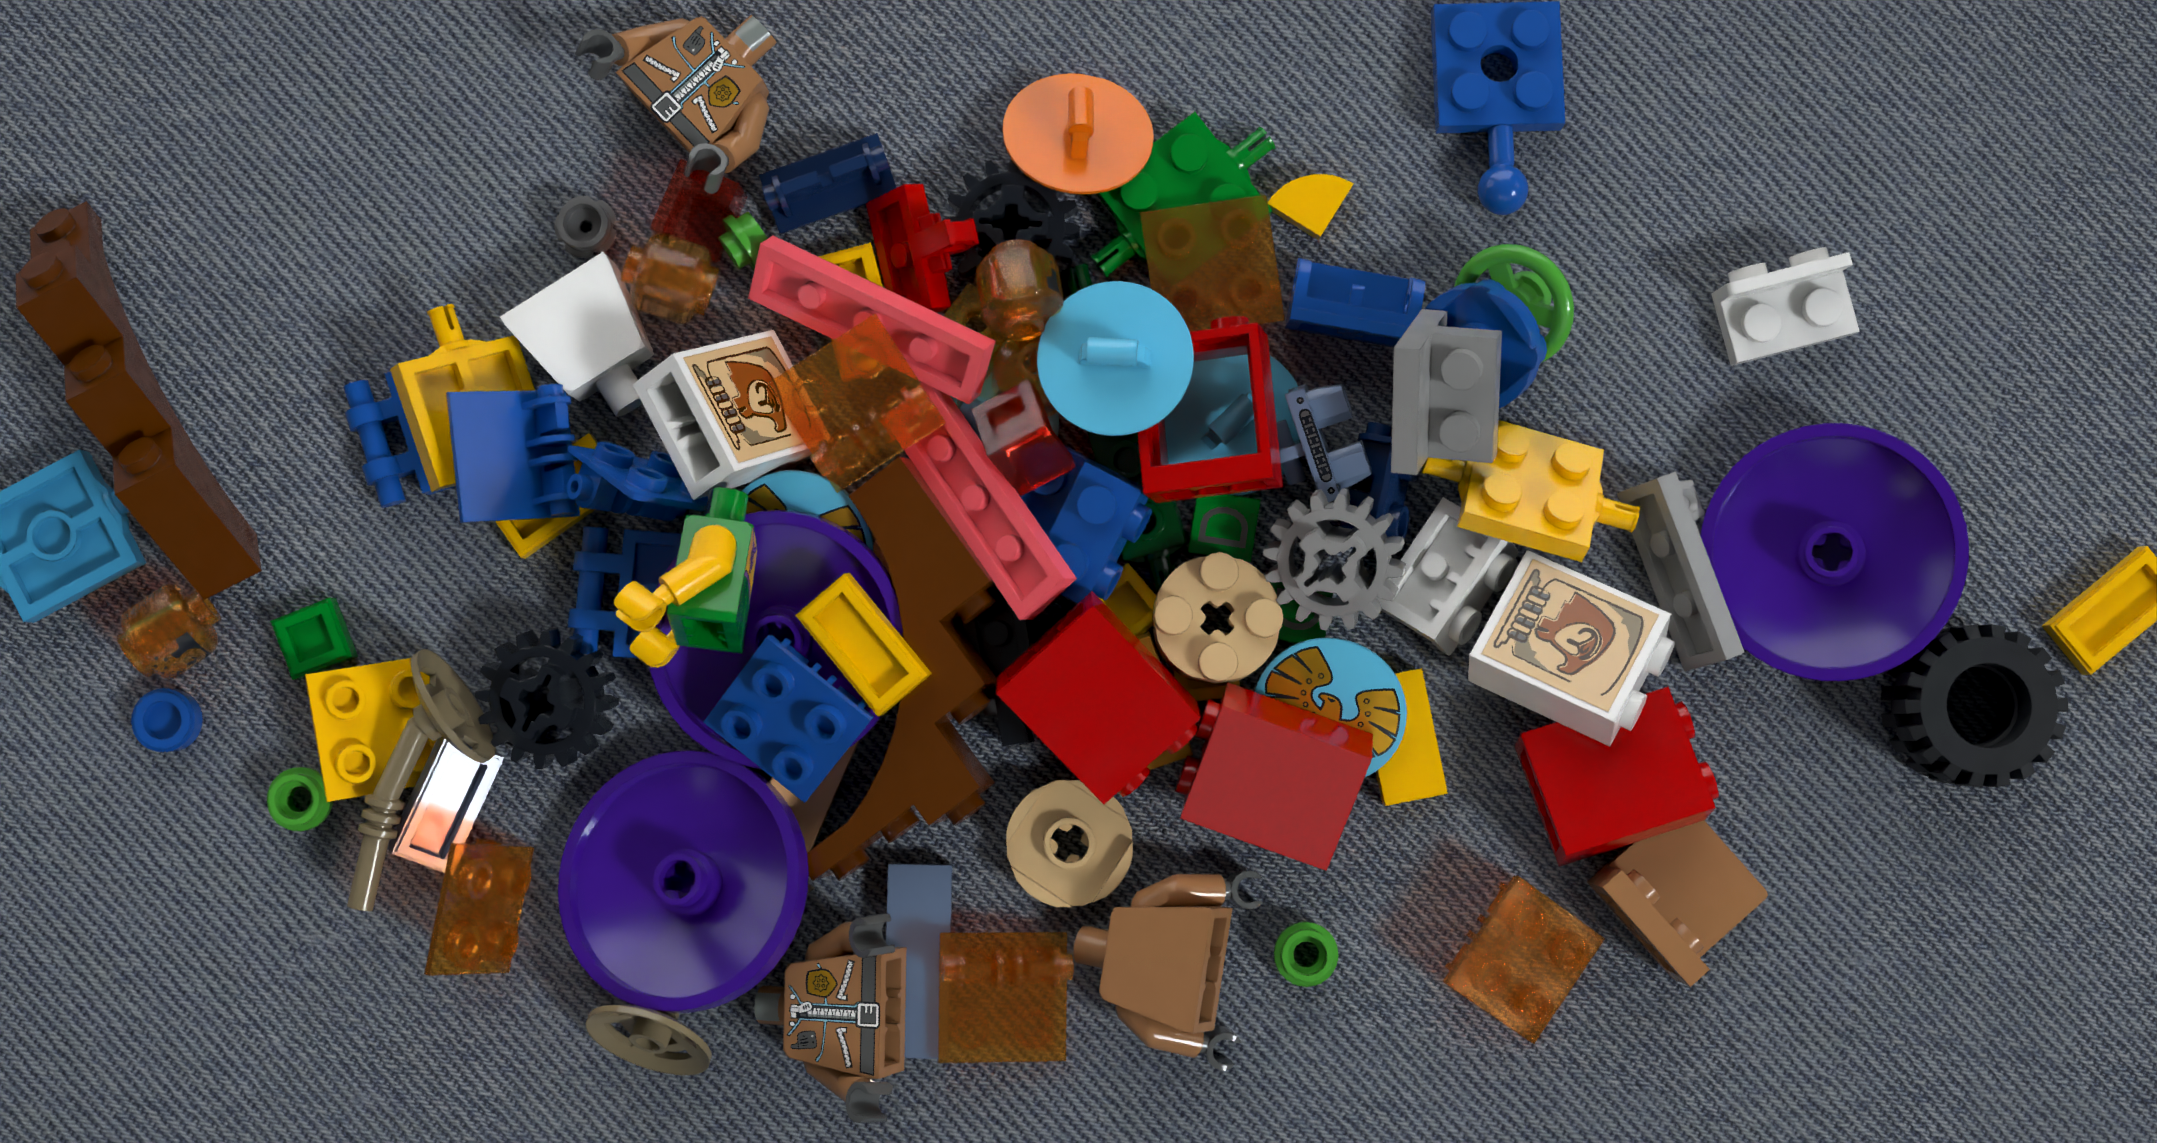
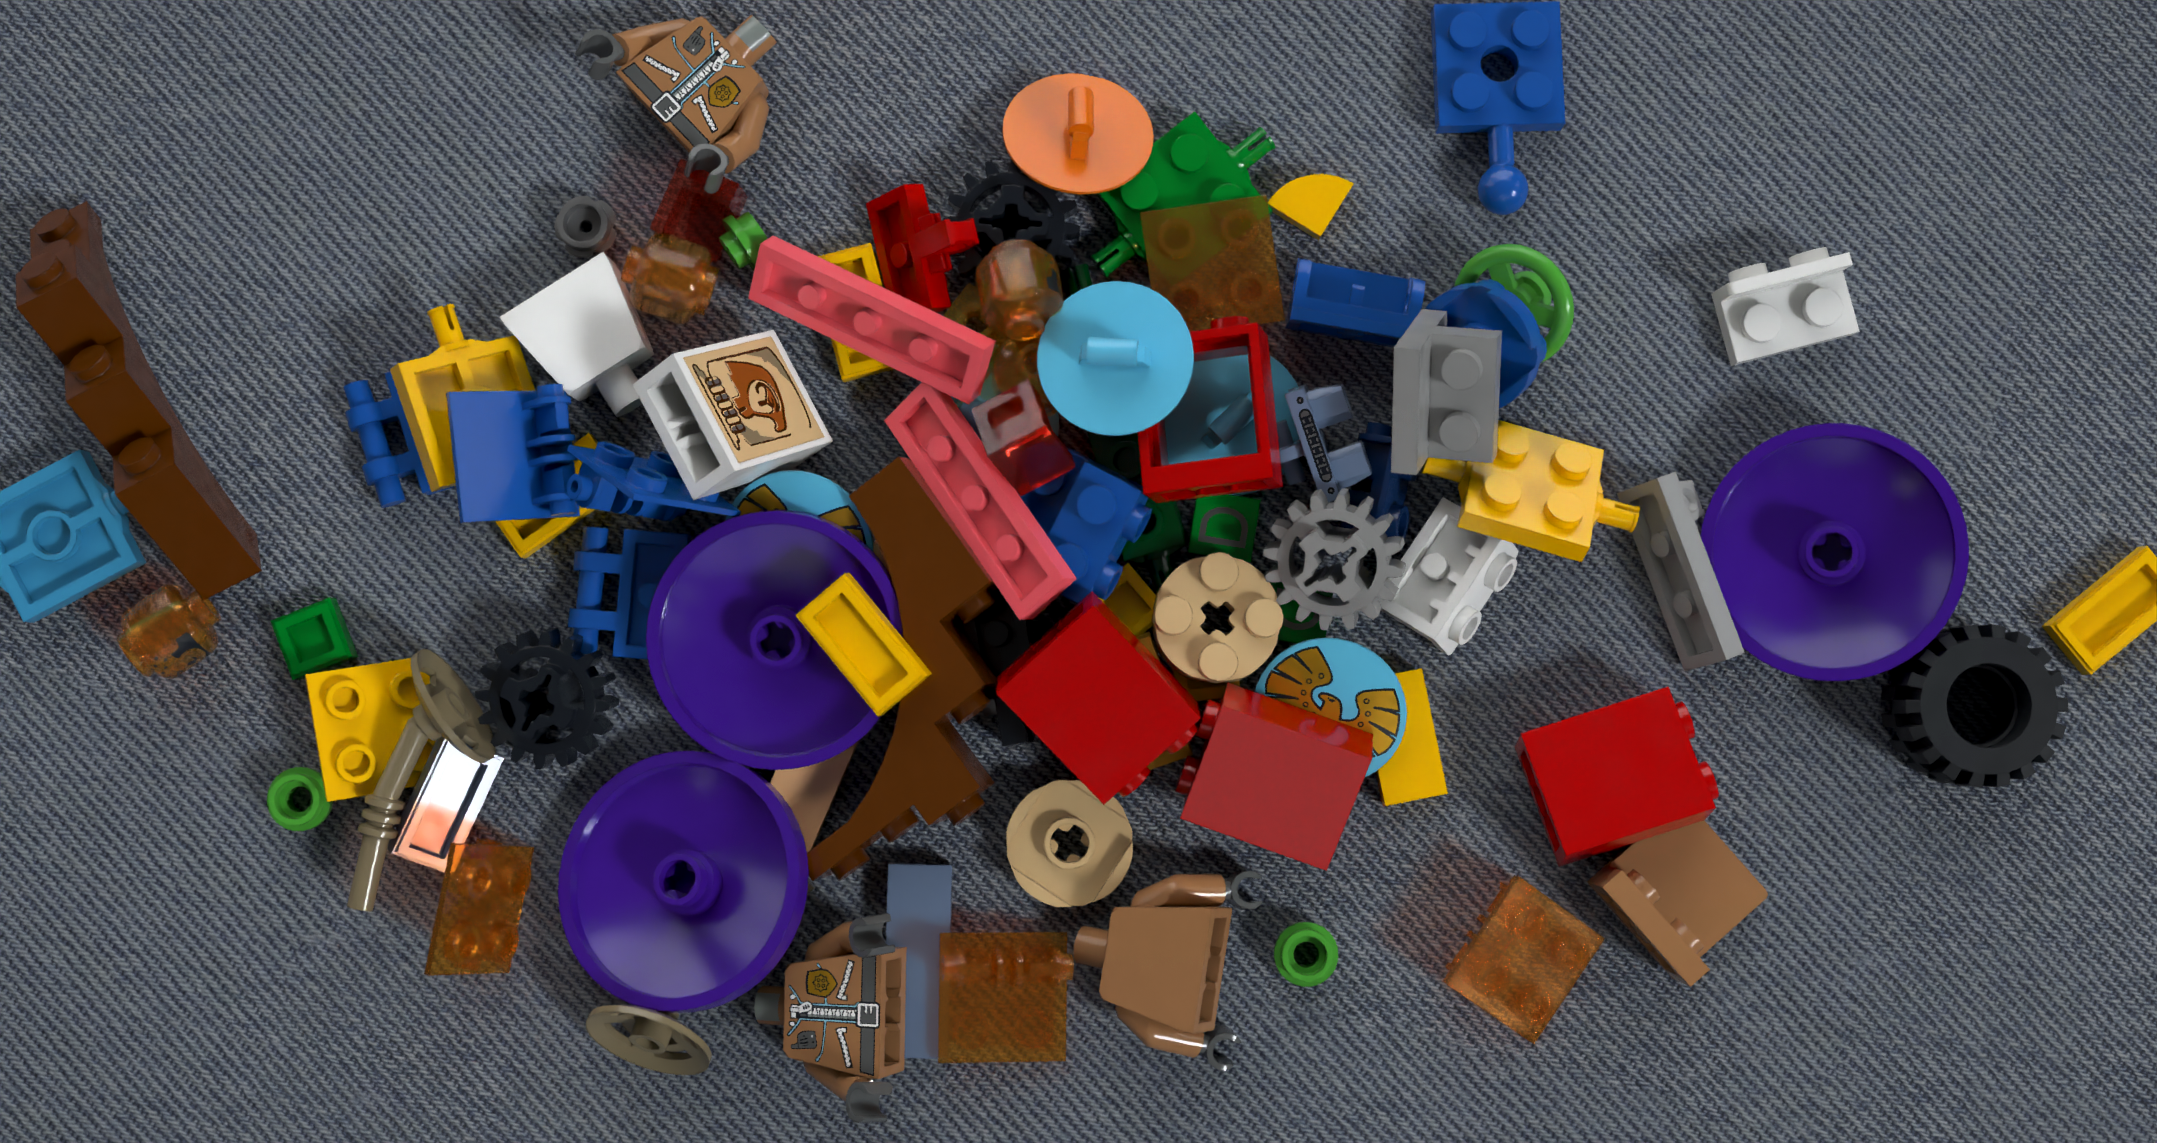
blue tile [131,688,203,752] -> none
torso [614,487,757,668] -> none
blue hinge [704,635,874,803] -> none
dark blue hinge [759,133,897,235] -> none
clear orange hinge [767,313,946,493] -> none
brick [1468,550,1675,746] -> none

